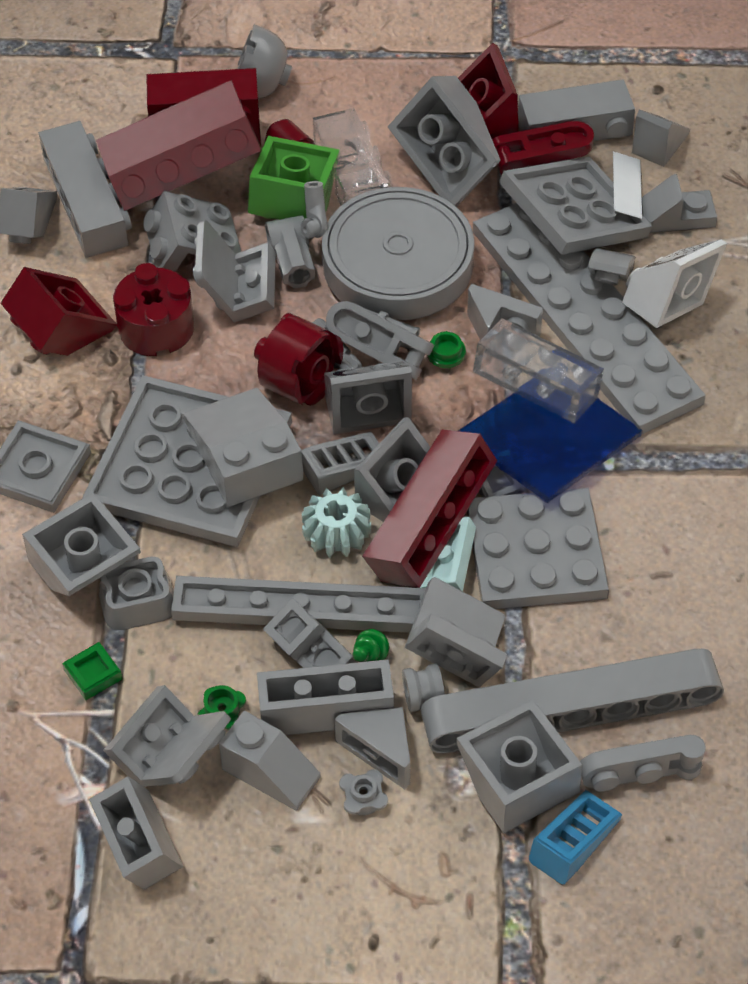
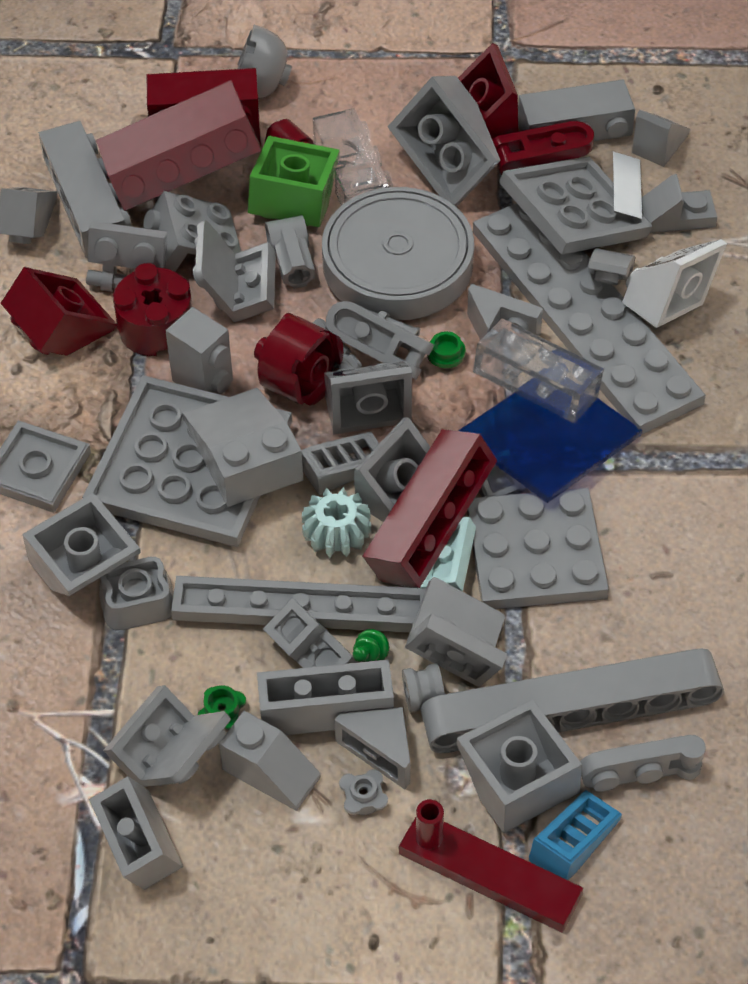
green tile [62,642,123,700] -> none
light grey arm [301,181,328,239] -> none
none -> light grey plate [86,221,167,292]
none -> light grey brick [166,307,233,394]
none -> dark red piece [399,799,584,933]

